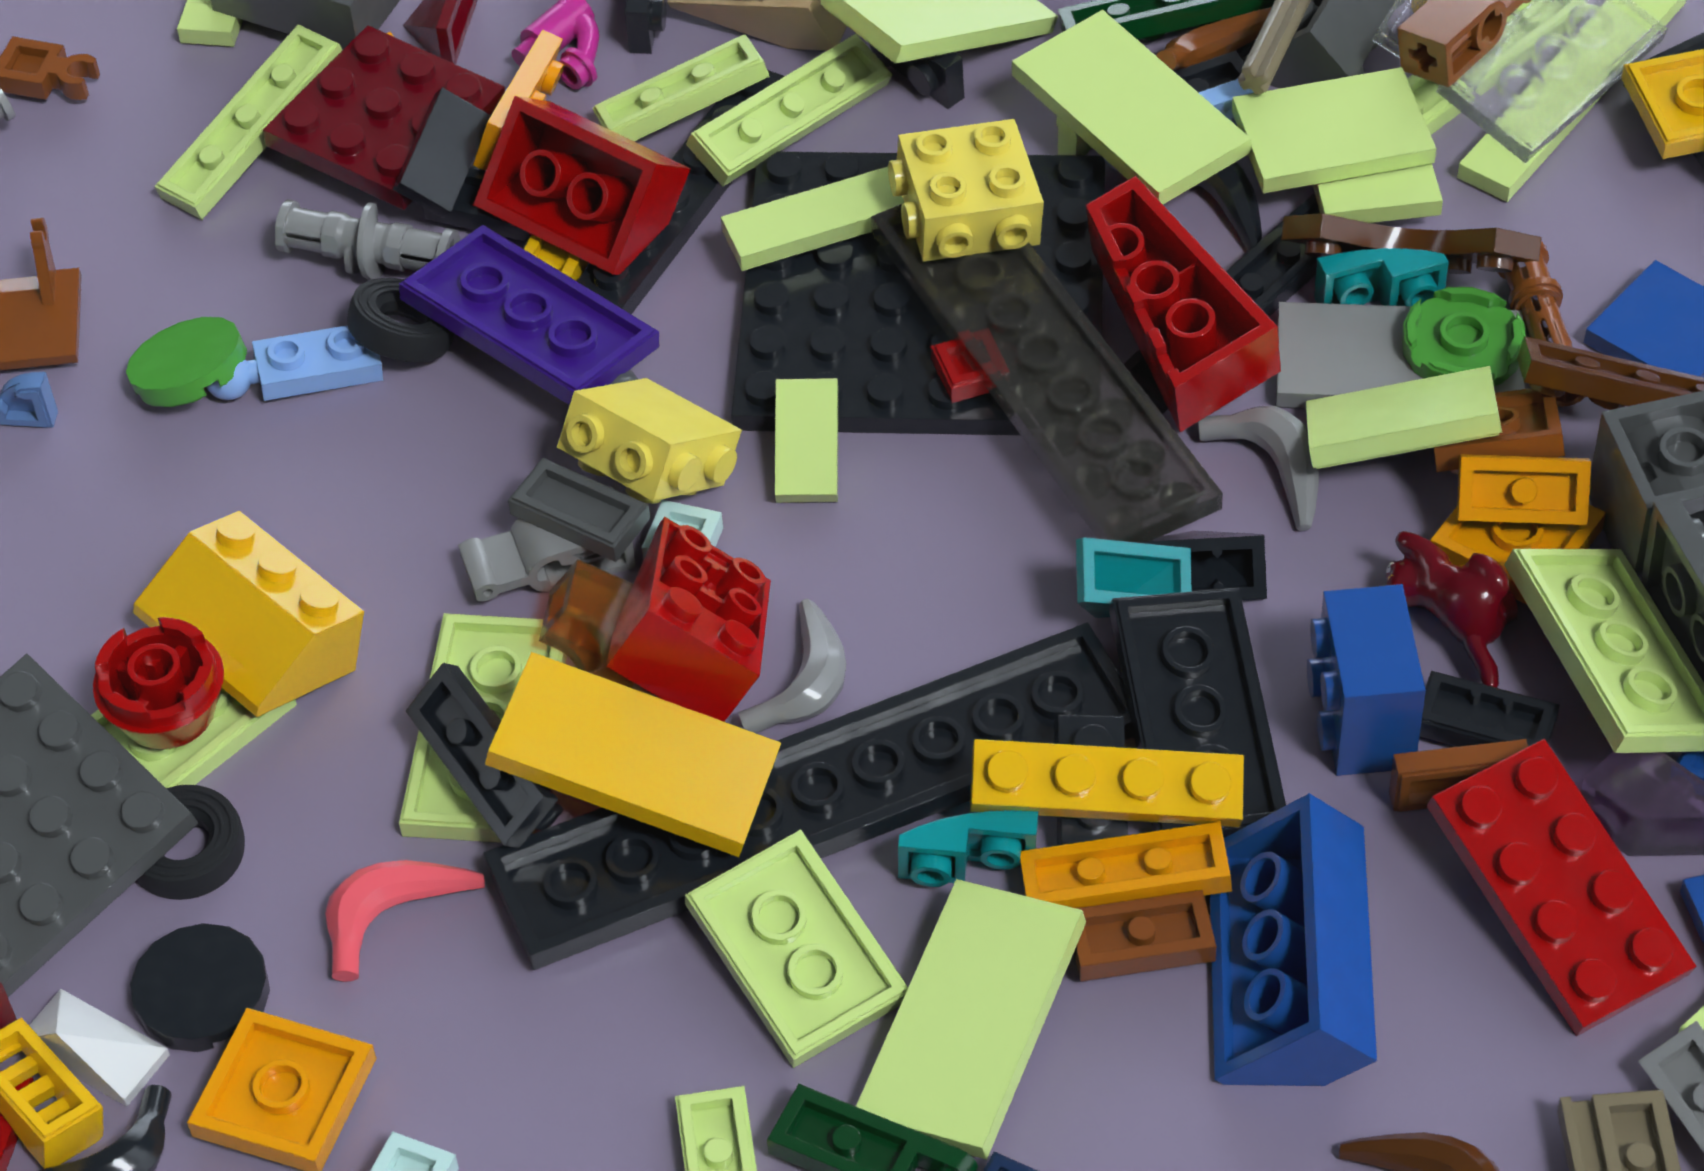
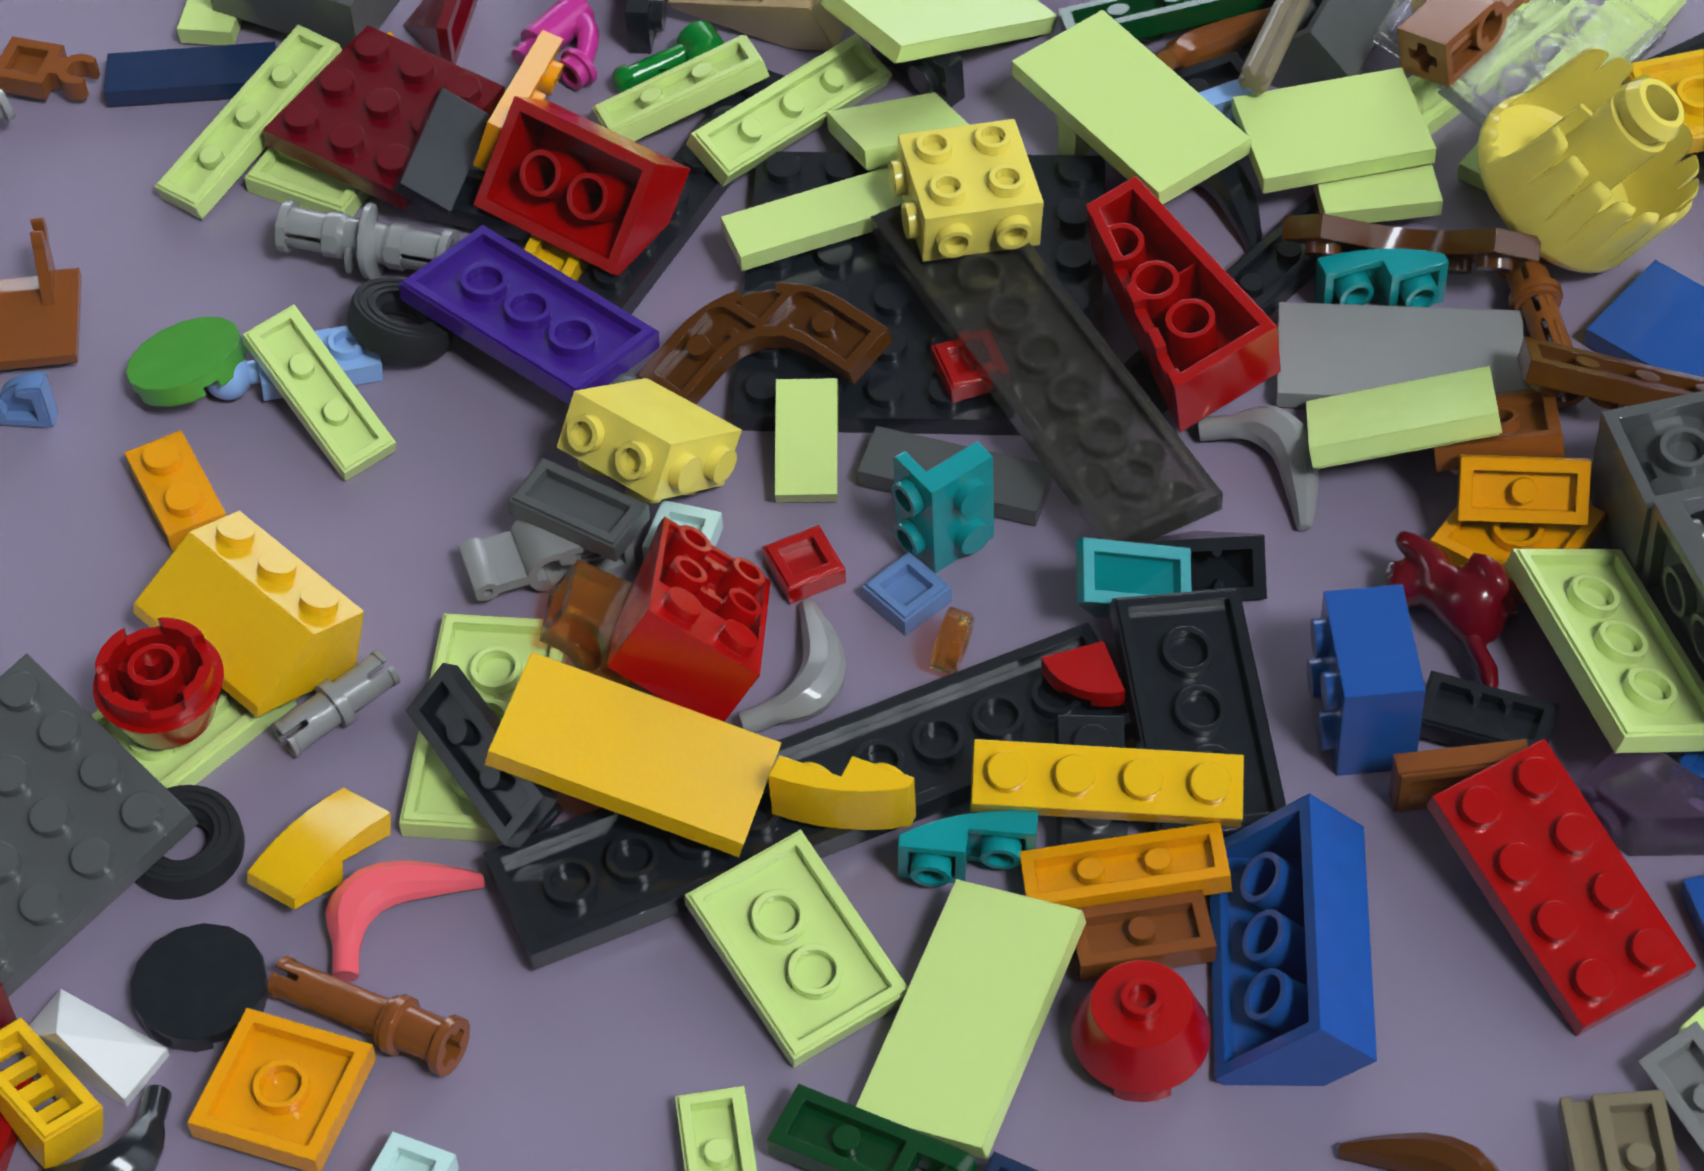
bright green tile [1402,287,1526,386] -> none
none -> dark blue tile [104,42,277,107]
none -> light orange plate [124,430,226,552]
none -> yellowish green tile [243,304,396,482]
none -> yellowish green tile [245,148,370,217]
none -> yellow slope [247,787,391,910]
none -> dark orange pin [268,956,470,1077]
none -> light grey pin [271,649,400,758]
none -> green piece [612,21,724,93]
none -> reddish brown plate [637,282,893,405]
none -> red tile [762,525,846,605]
none -> yellow slope [768,755,916,830]
none -> yellowish green tile [827,92,970,171]
none -> dark grey tile [857,426,1054,526]
none -> medium blue tile [862,552,952,636]
none -> teal bracket [891,441,994,573]
none -> clear orange tile [930,606,975,674]
none -> red tile [1041,641,1125,707]
none -> red cone [1071,960,1211,1102]
none -> light yellow piece [1477,47,1699,273]

